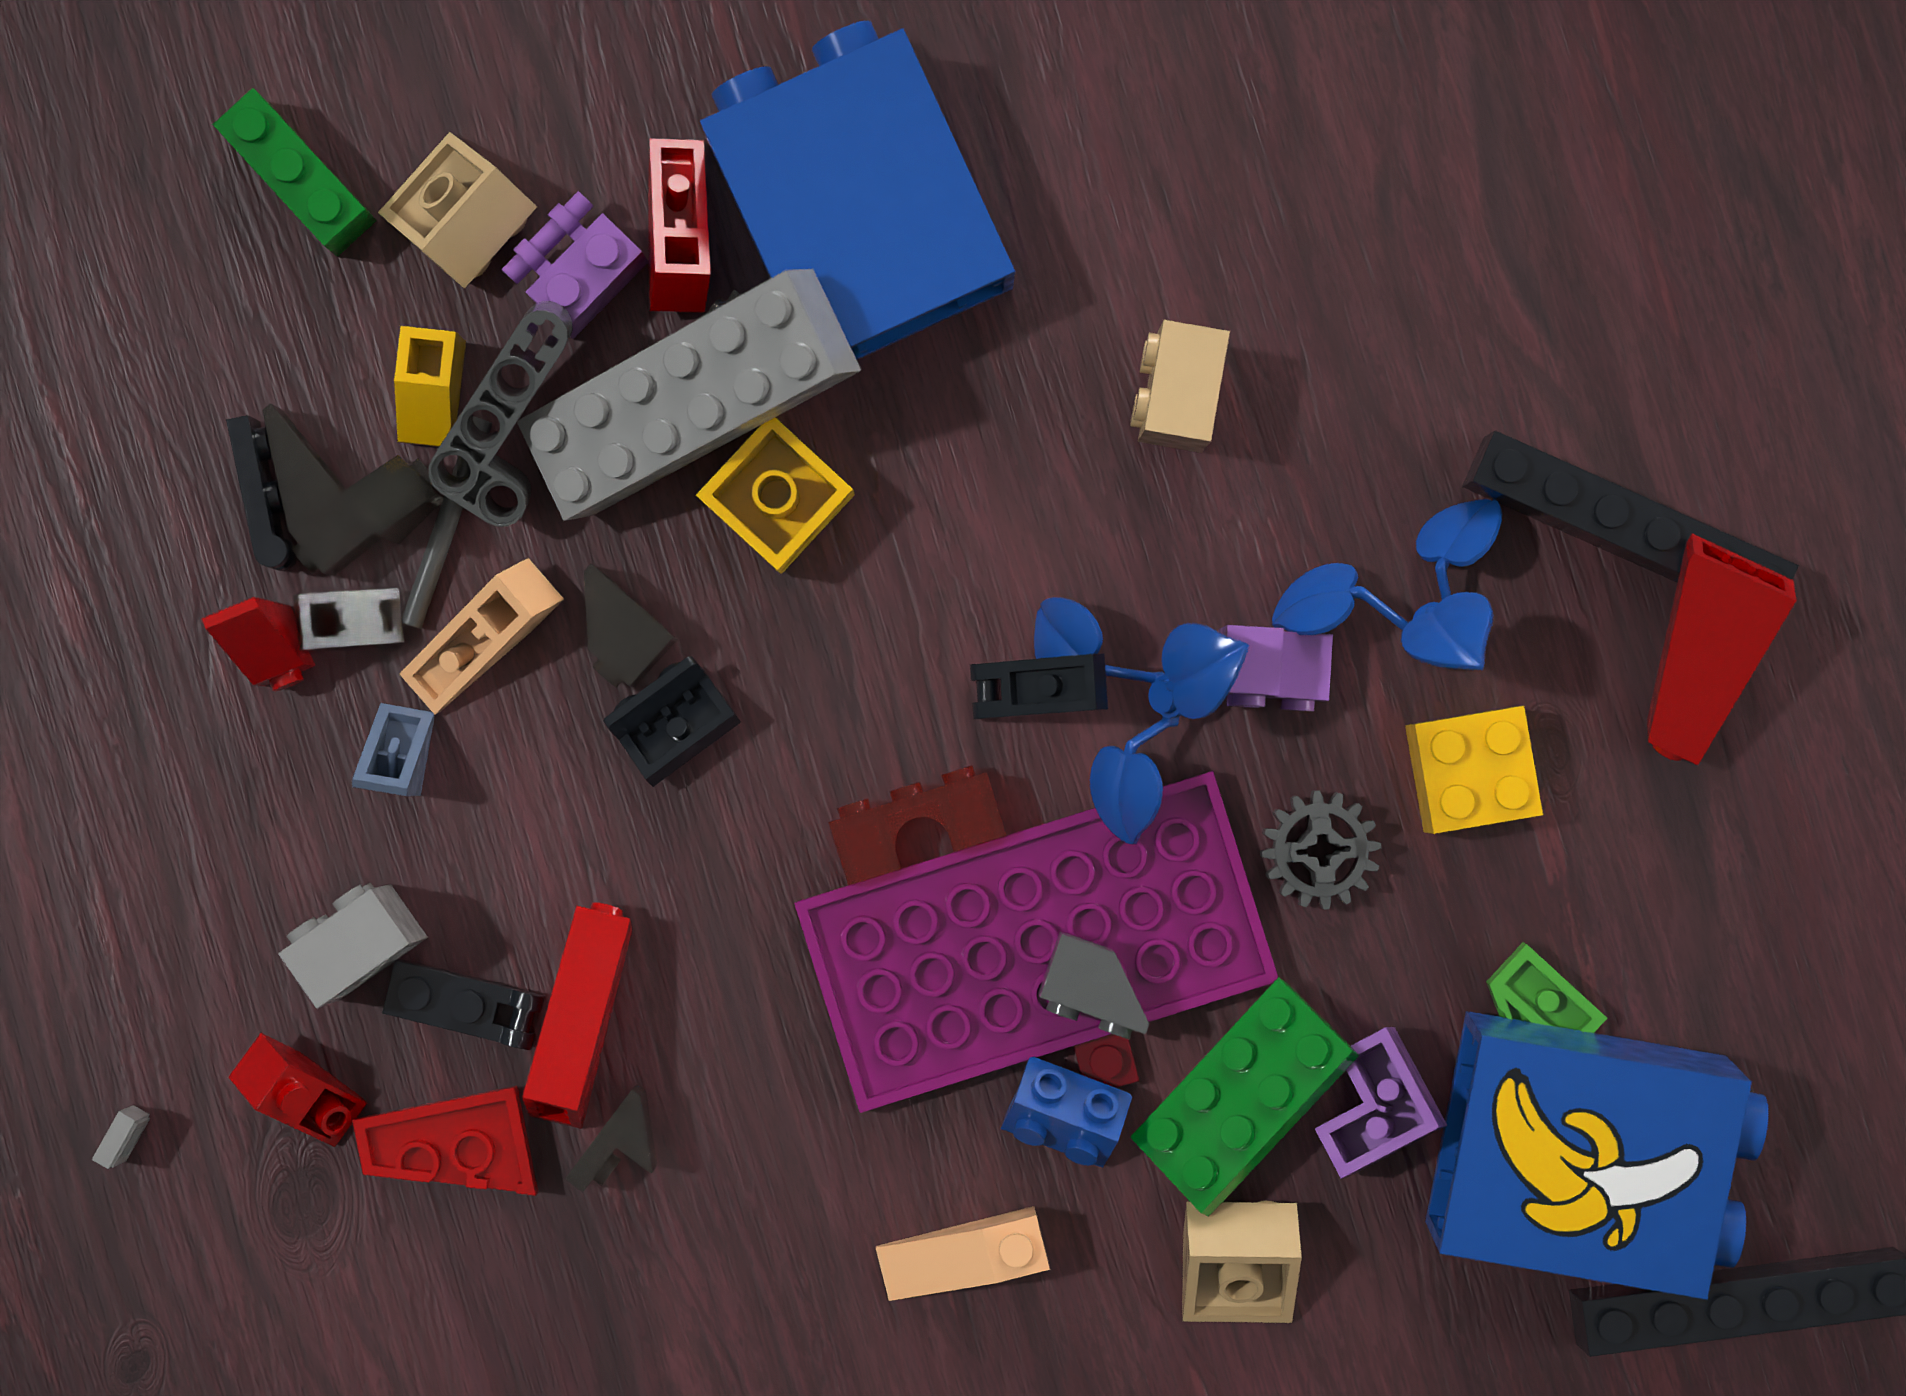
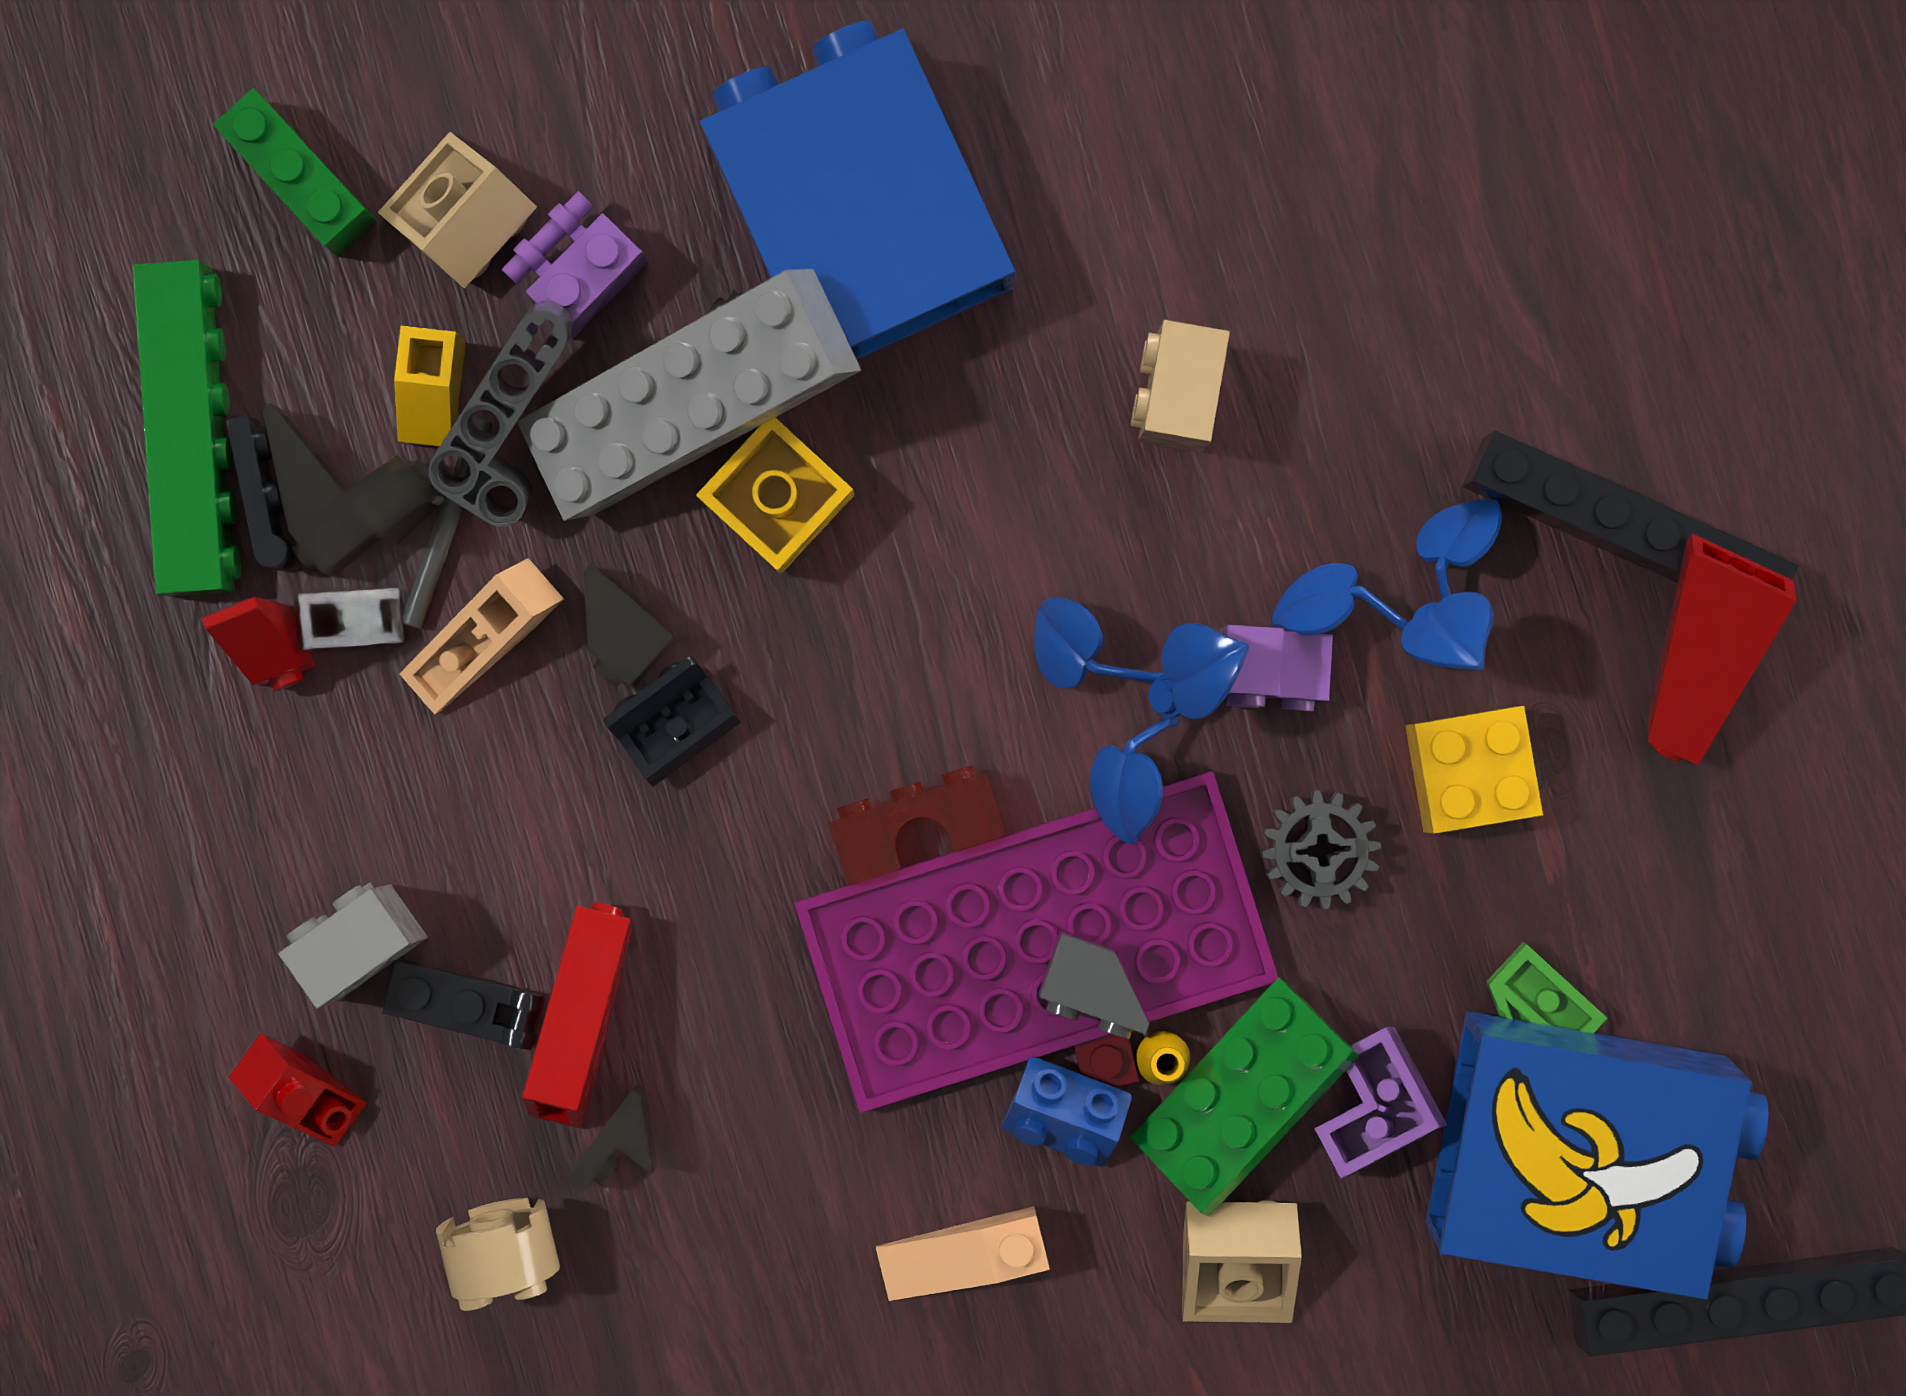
light grey tile [92,1105,150,1169] -> none
sand blue slope [352,703,434,796] -> none
red wing [352,1085,539,1196] -> none
red slope [648,138,711,312] -> none
black plate [970,654,1108,719] -> none
none -> green brick [133,260,241,597]
none -> tan brick [436,1198,560,1311]
none -> yellow cone [1136,1031,1190,1086]

